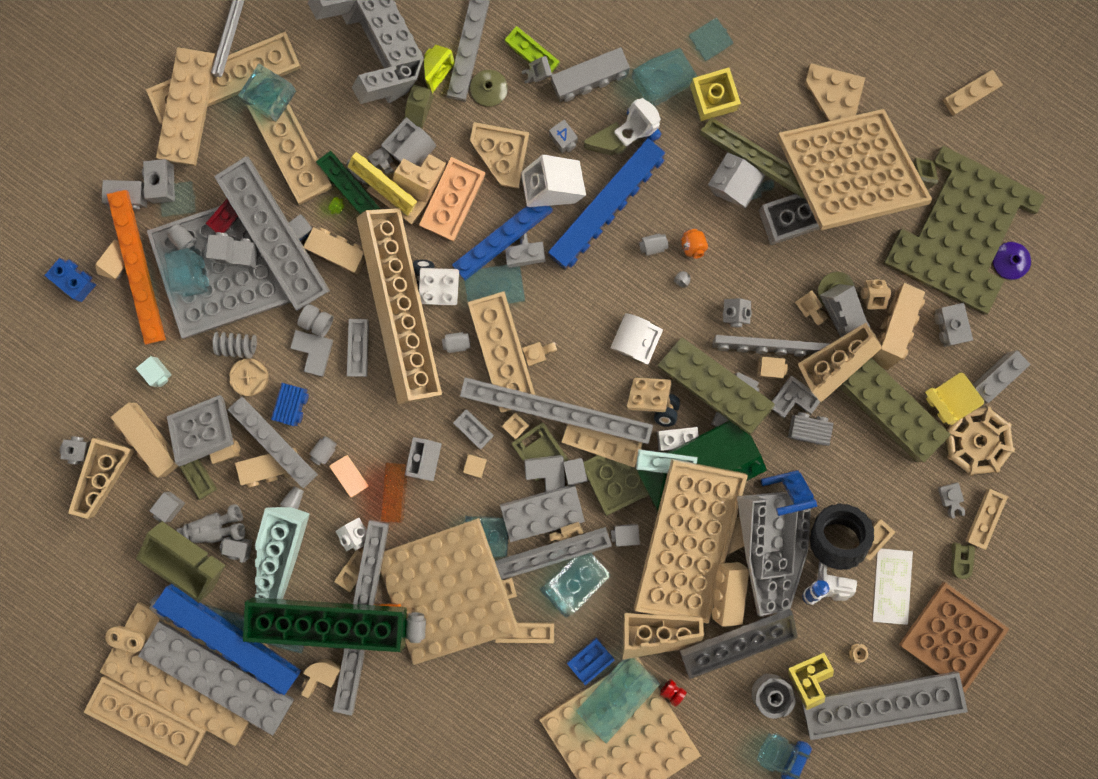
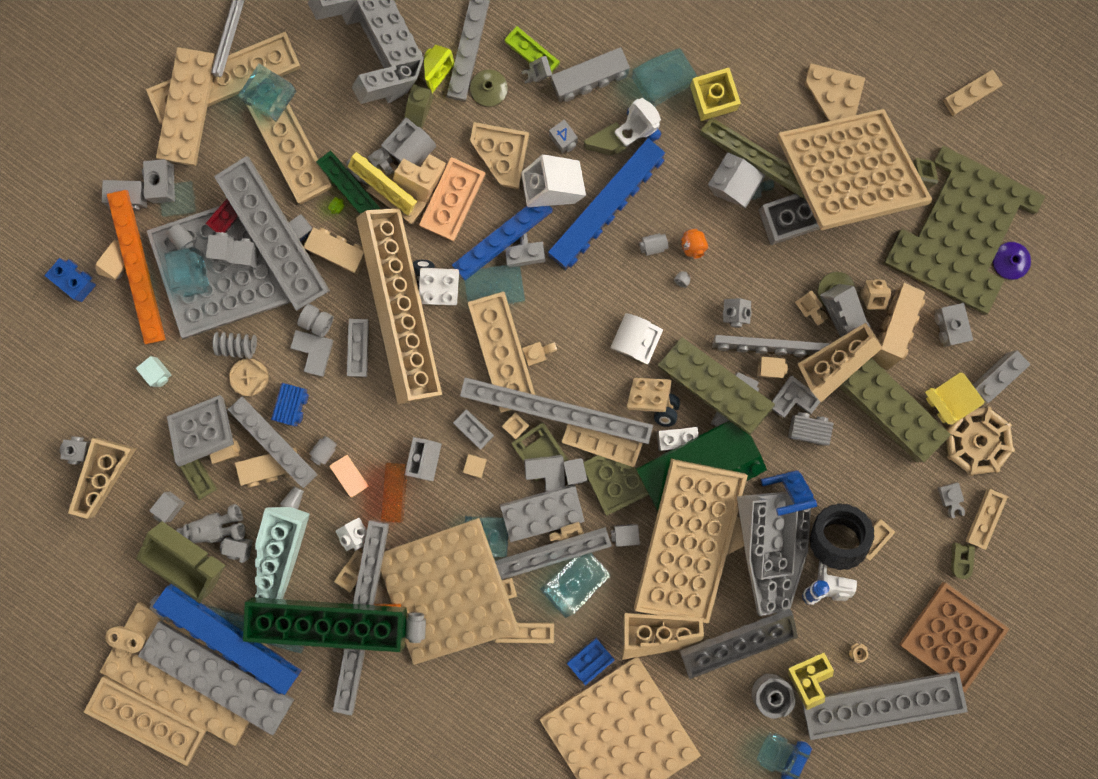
tan brick [111,403,178,478] -> none
tan brick [301,659,341,698] -> none
light grey brick [442,332,471,353] -> none
clear light blue slope [576,658,660,744] -> none
light aqua tile [636,449,697,473] -> none
red wheel [660,679,687,707] -> none
clear light blue piece [689,17,734,61] -> none
tan brick [712,562,749,627] -> none
white sticker [873,549,913,625] -> none

